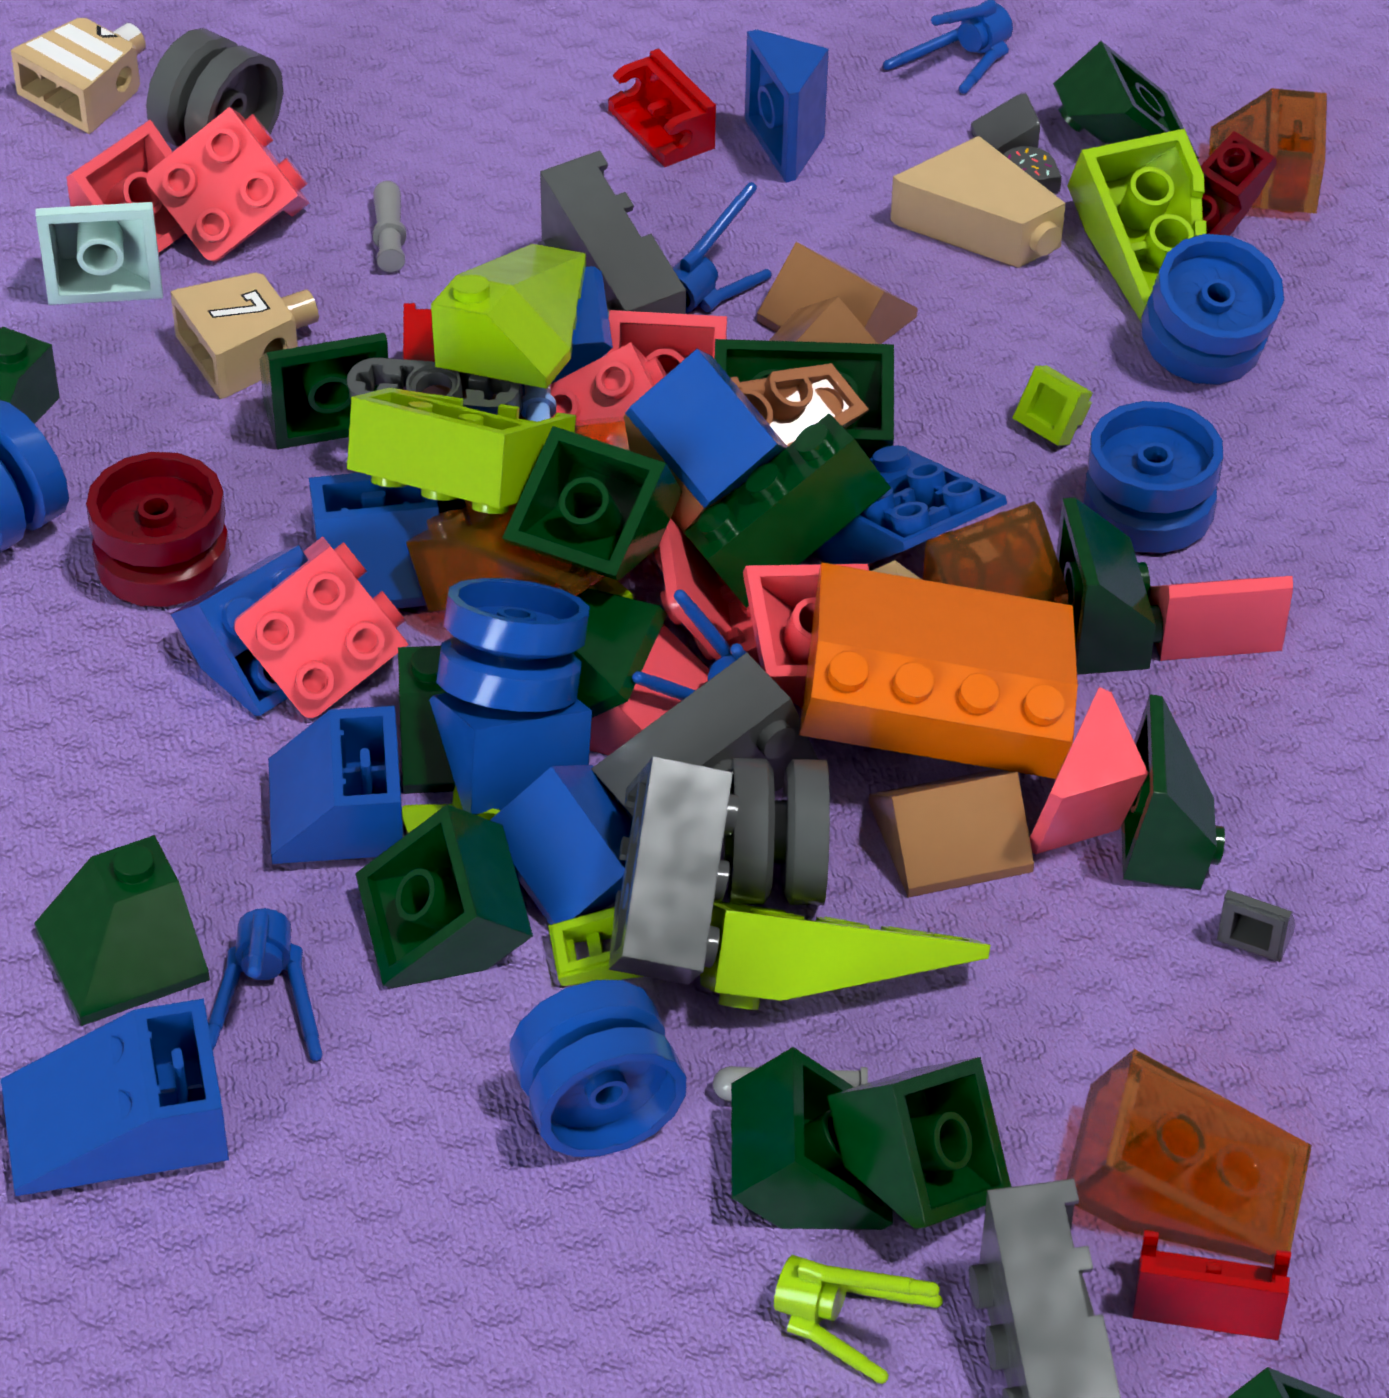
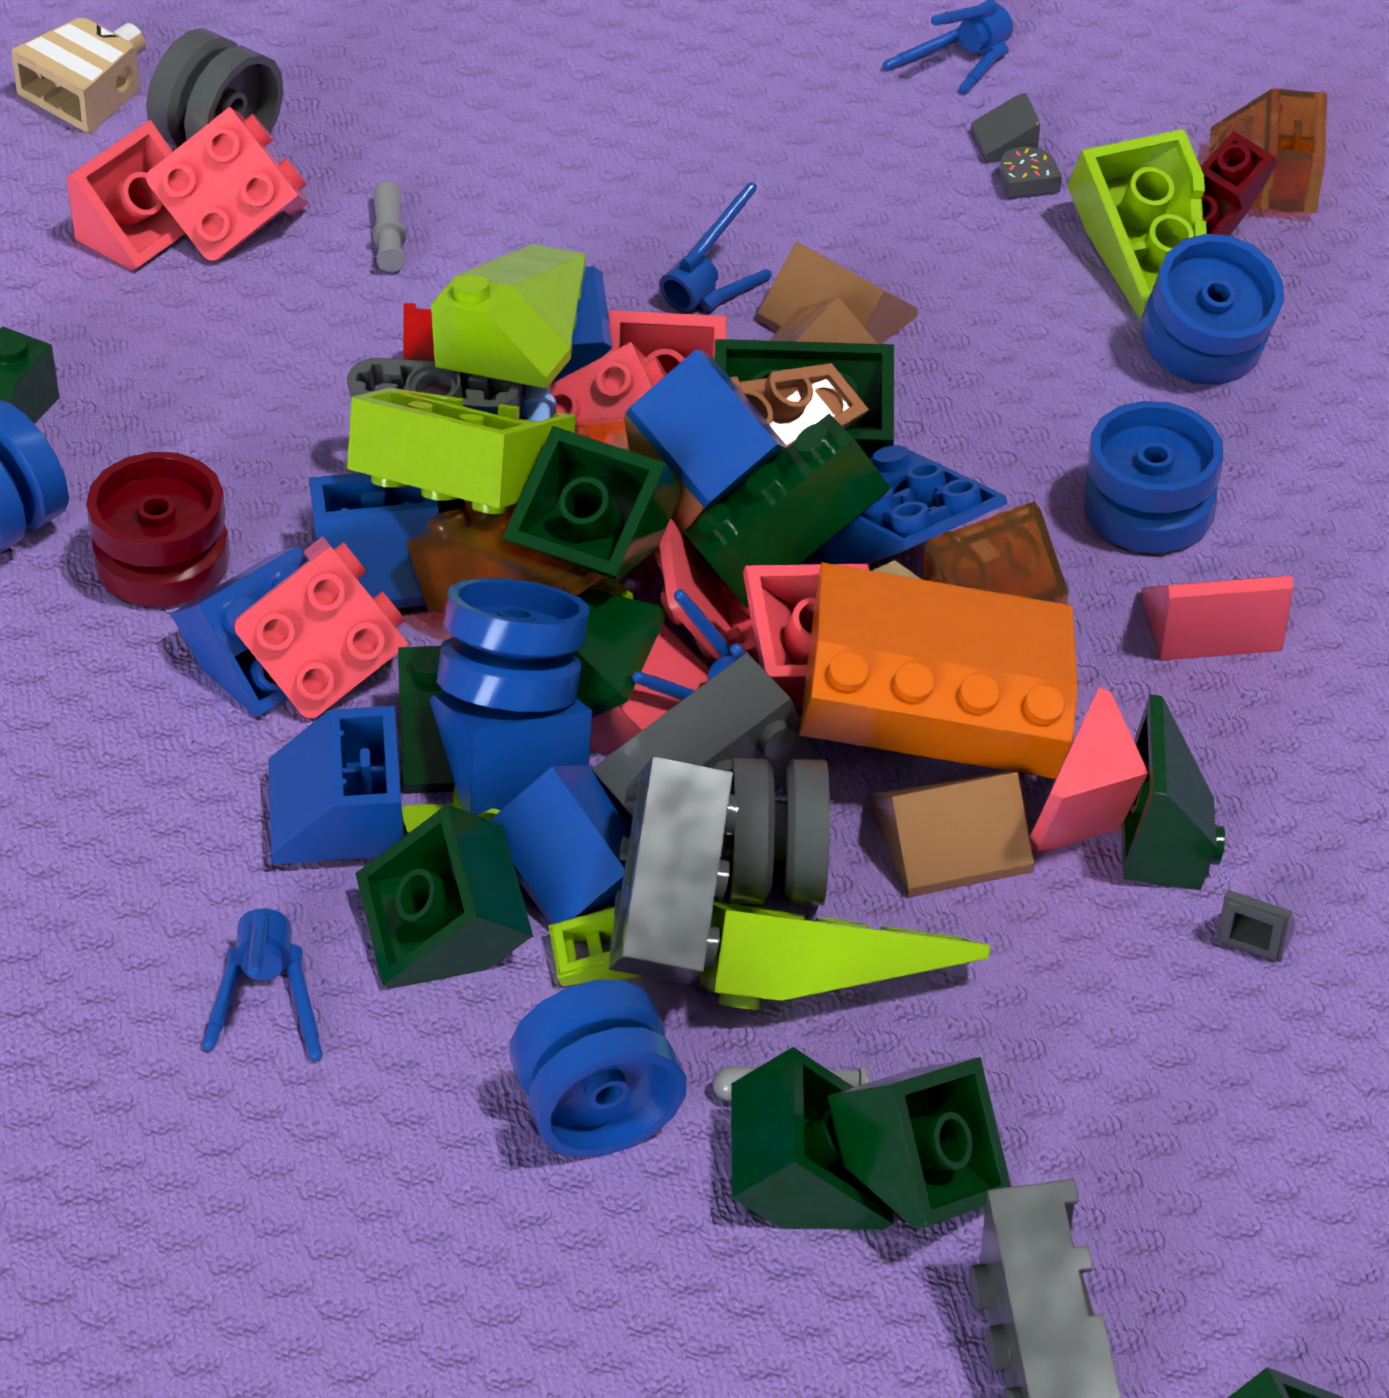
blue slope [1,998,229,1197] -> none
dark green slope [34,835,210,1026] -> none
light aqua slope [36,202,163,305] -> none
tan torso [170,272,319,399] -> none
dark green slope [259,332,388,450] -> none
dark grey wedge [538,150,686,317] -> none
red hinge [608,48,716,167] -> none
blue slope [744,29,829,183] -> none
lime plant [774,1255,943,1384] -> none
tan slope [890,136,1066,268] -> none
lime tile [1012,365,1093,446] -> none
dark green slope [1053,41,1199,160] -> none
dark green slope [1053,497,1163,675] -> none
clear orange slope [1067,1049,1312,1265] -> none
red hinge [1132,1230,1291,1340] -> none

